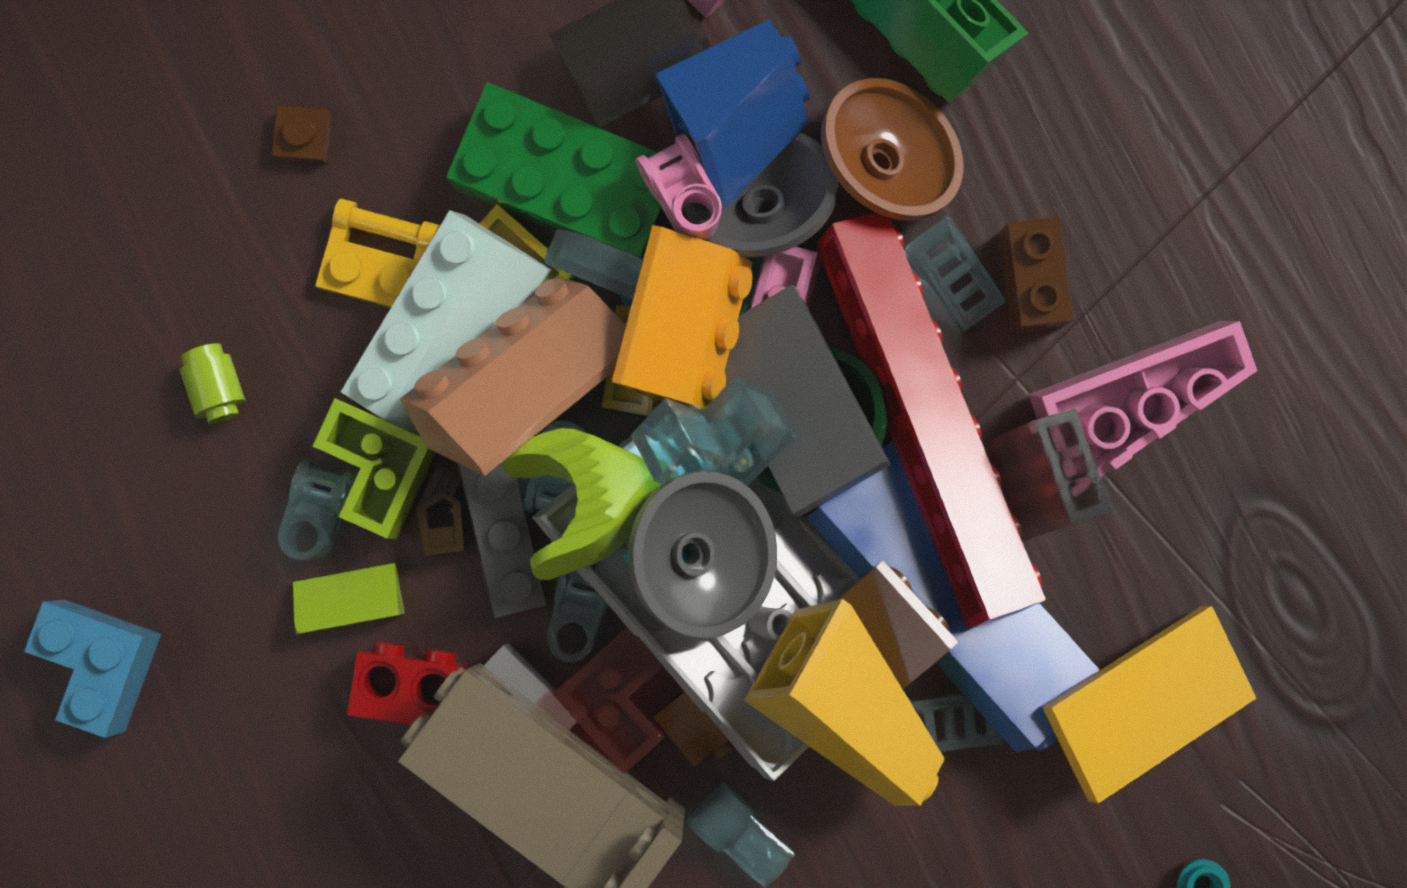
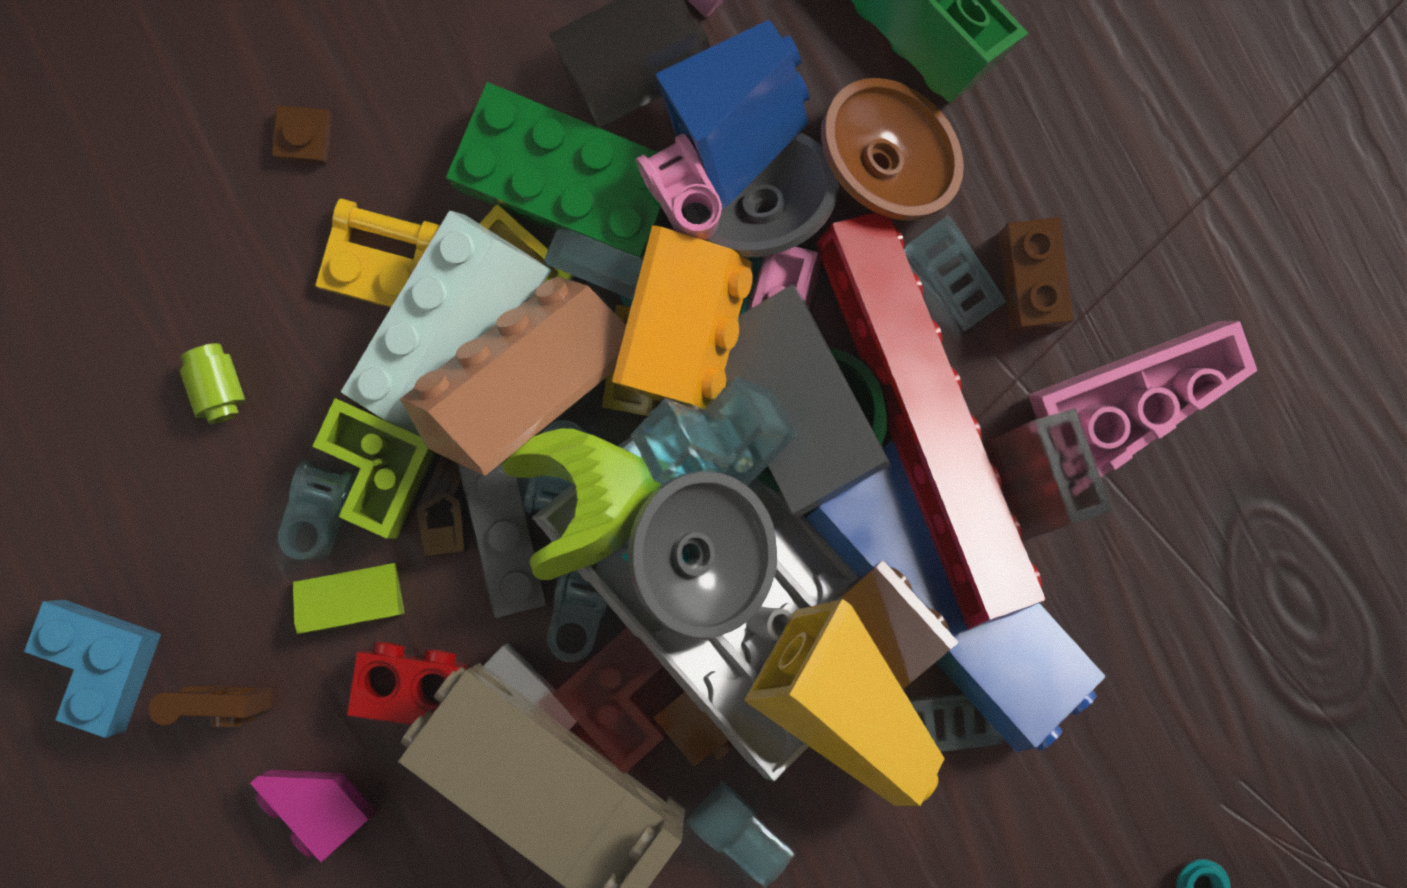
yellow tile [1042,606,1256,803] -> none
none -> reddish brown plate [148,685,273,727]
none -> dark pink slope [250,770,378,863]

